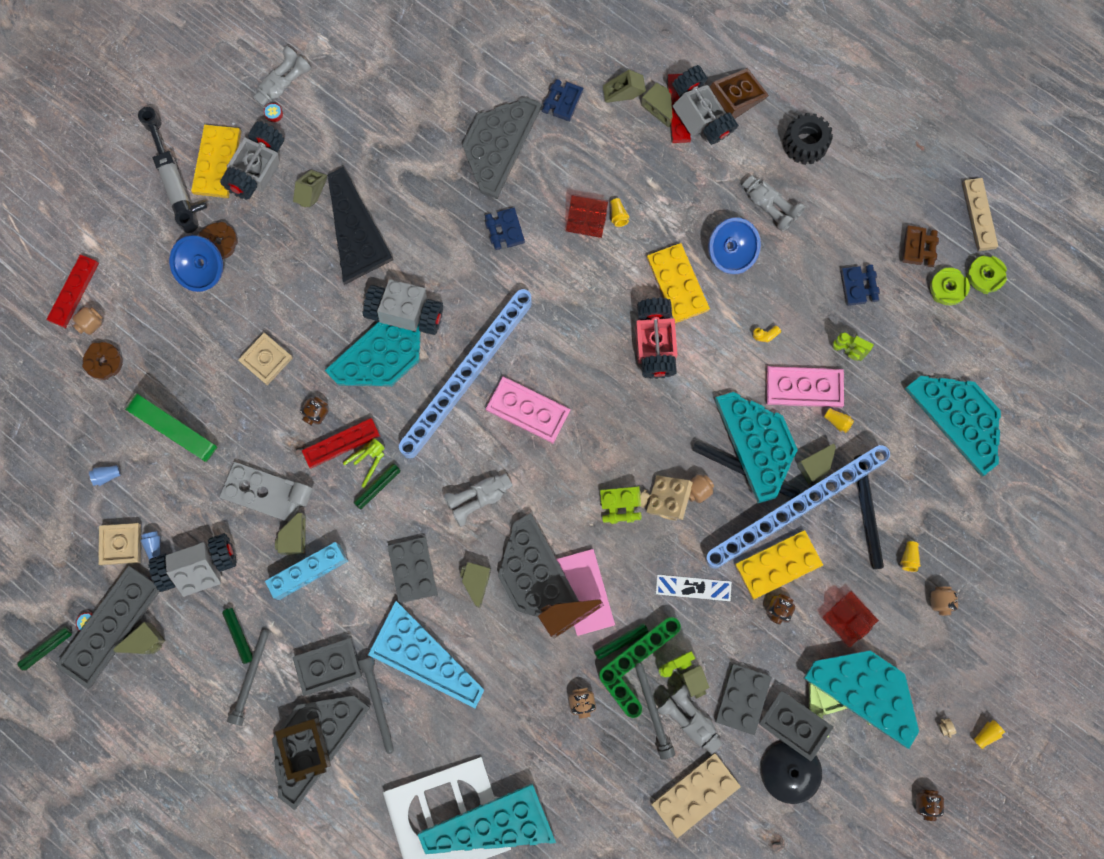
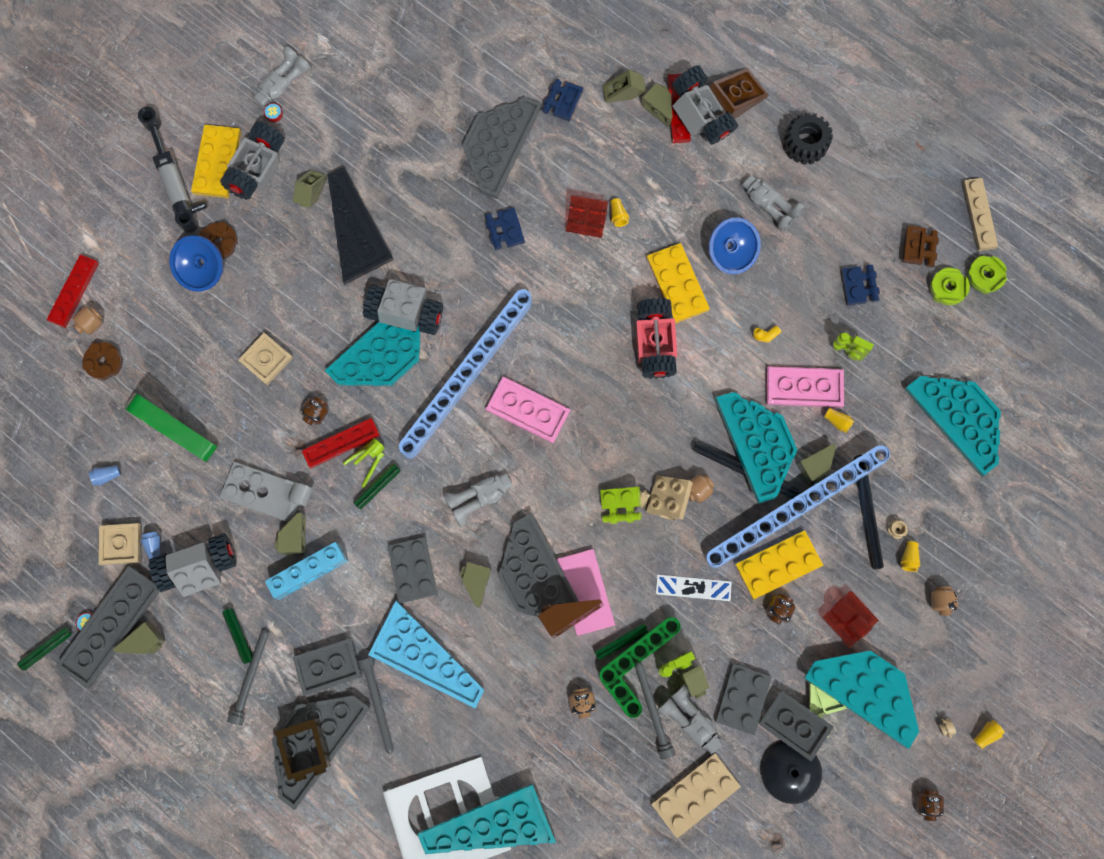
none -> tan plate [888,520,908,539]

